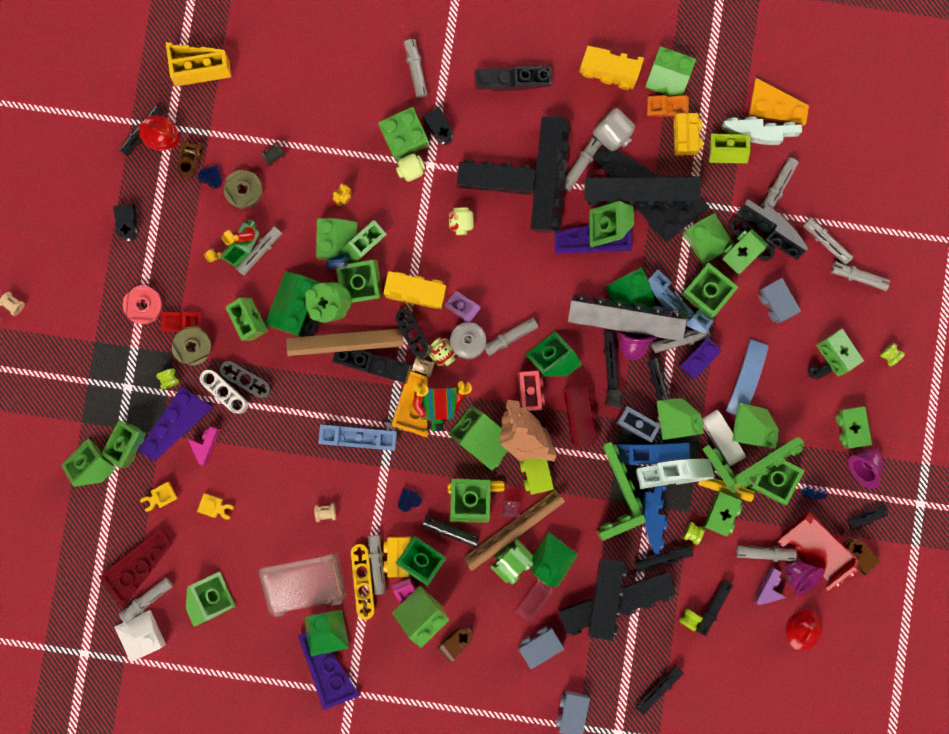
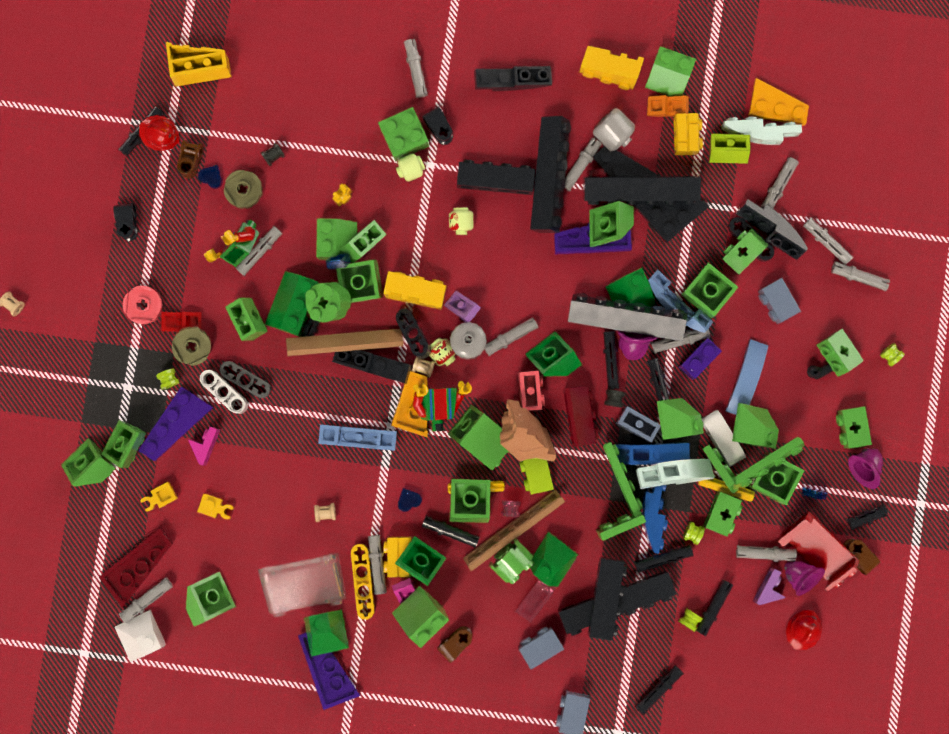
bright green slope [682,213,735,265] -> none

